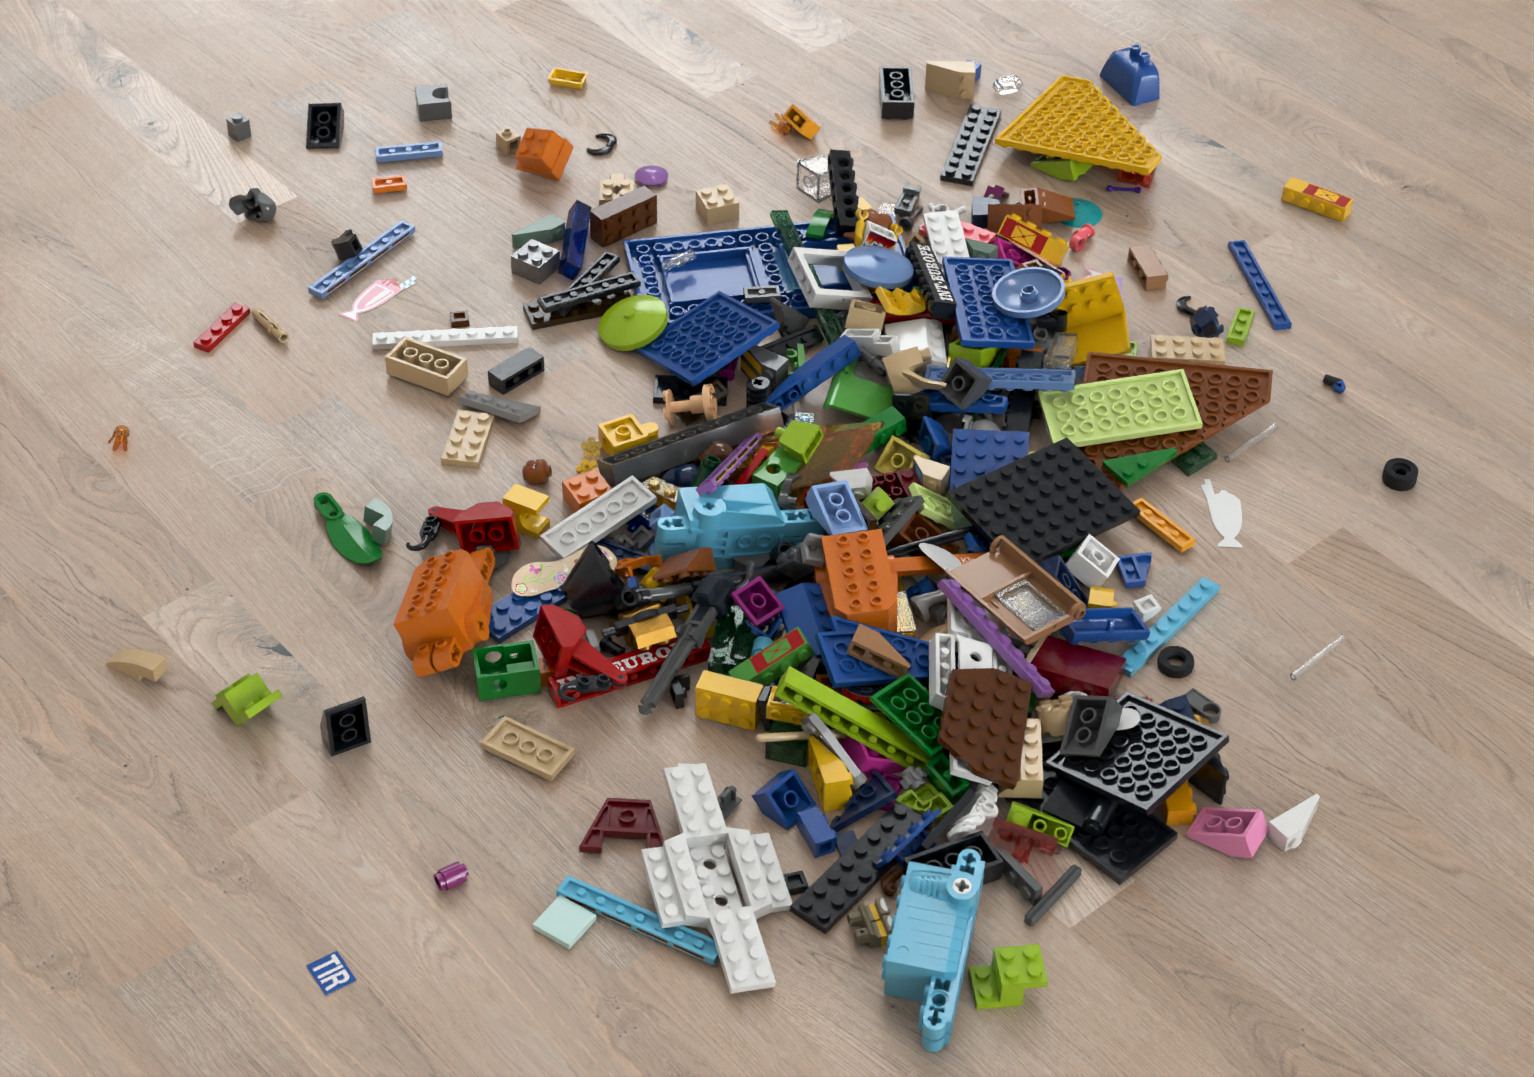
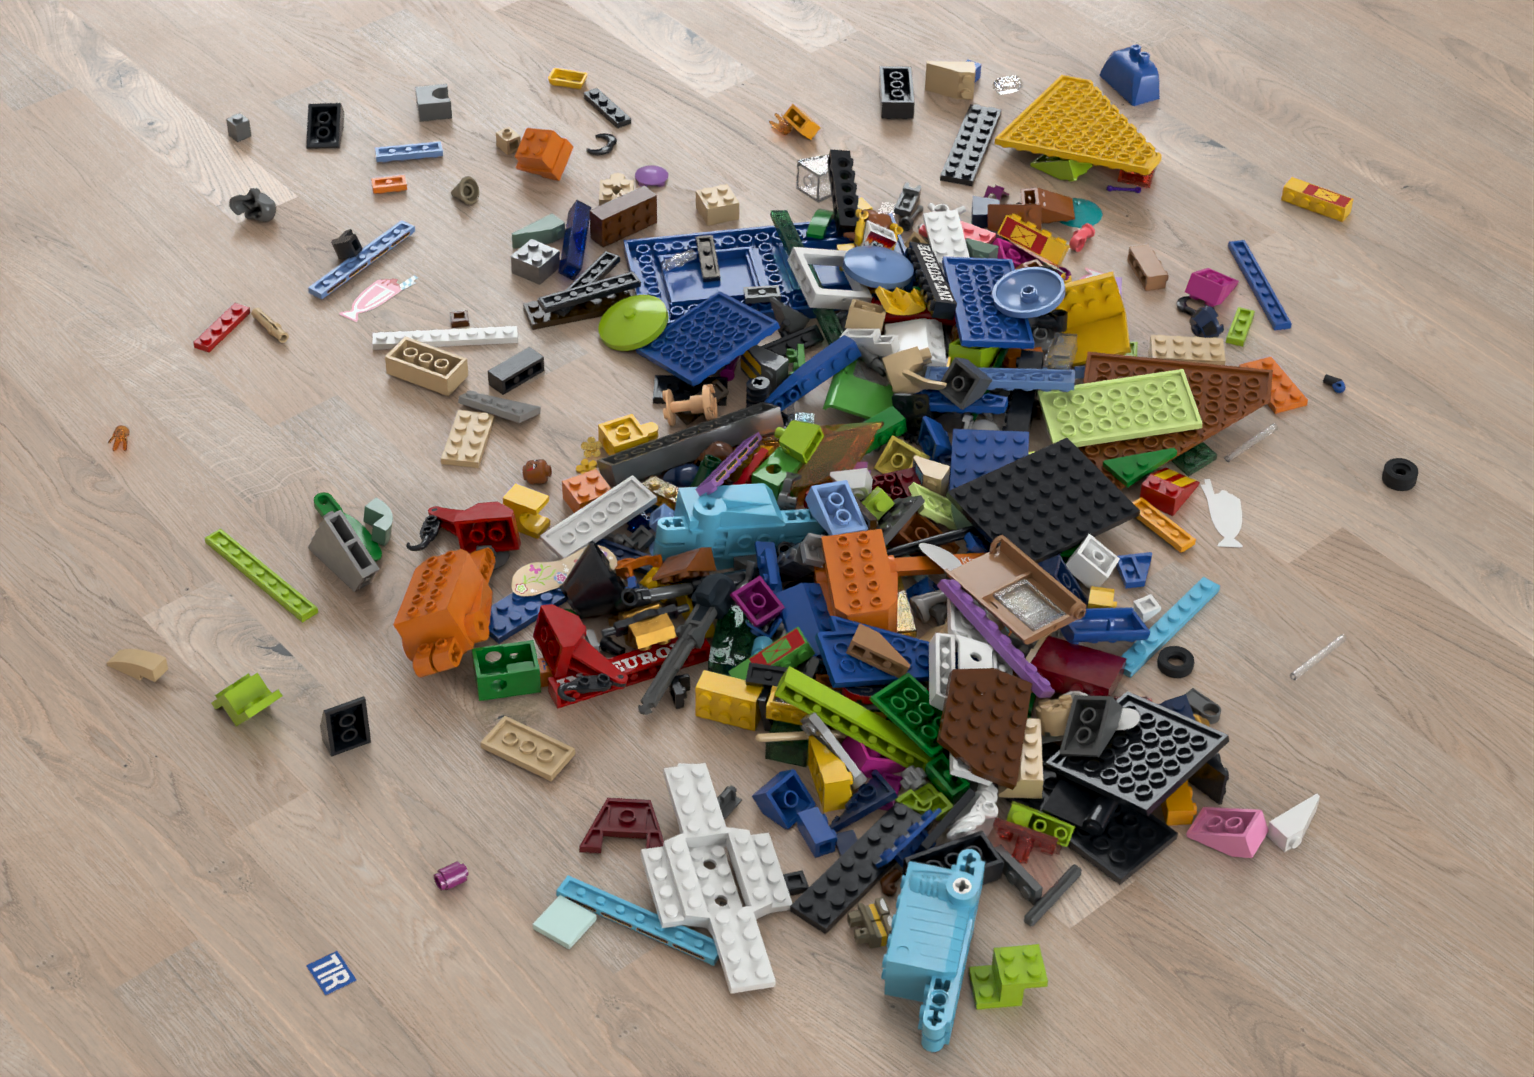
none -> lime tile [205,528,318,623]
none -> light grey slope [308,510,379,592]
none -> dark tan hat [451,176,479,205]
none -> black plate [583,88,631,129]
none -> tile [695,235,721,282]
none -> black plate [745,662,788,689]
none -> blue bracket [754,541,783,594]
none -> red slope [1139,468,1200,516]
none -> dark pink slope [1185,268,1239,307]
none -> orange plate [1239,357,1308,414]

